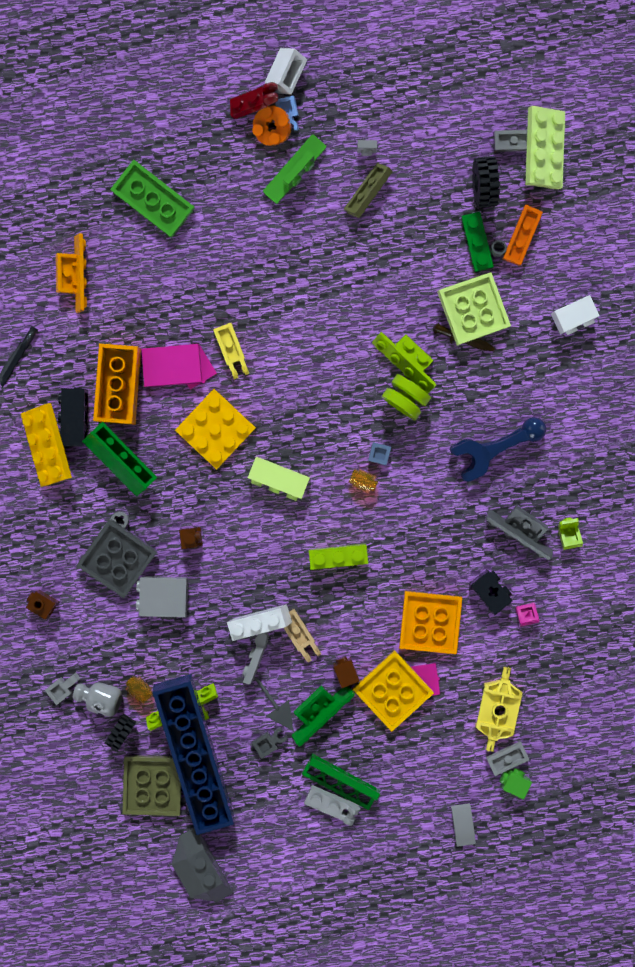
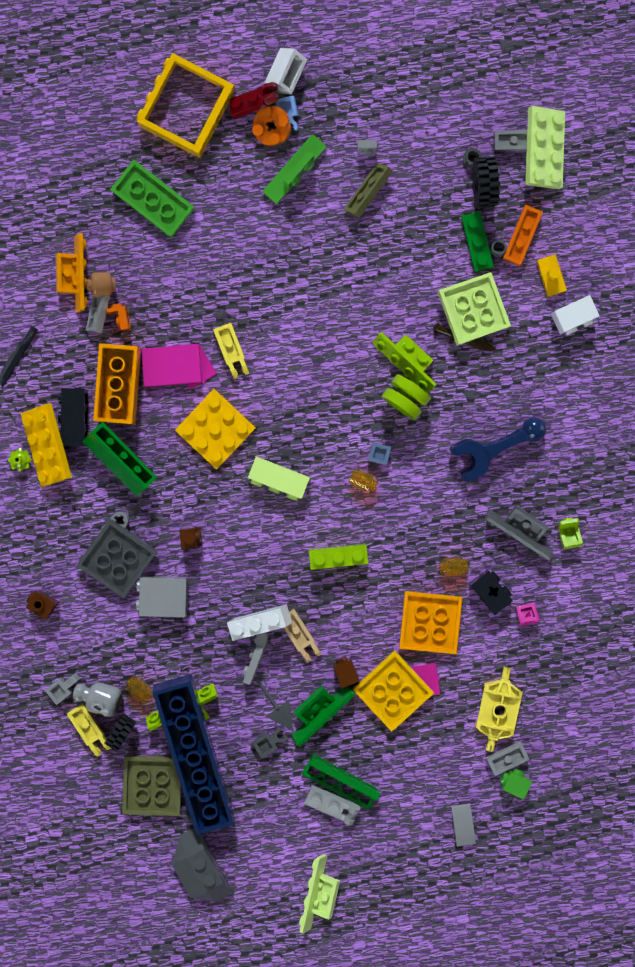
none -> lime plant [8,448,32,472]
none -> light yellow hinge [67,702,111,757]
none -> light grey plate [86,295,110,334]
none -> medium nougat head [87,272,115,298]
none -> orange bracket [106,304,131,332]
none -> yellow window [137,53,235,158]
none -> yellowish green bracket [299,854,340,934]
none -> clear yellow brick [439,557,468,577]
none -> dark grey plate [463,148,482,168]
none -> yellow tile [536,254,567,297]

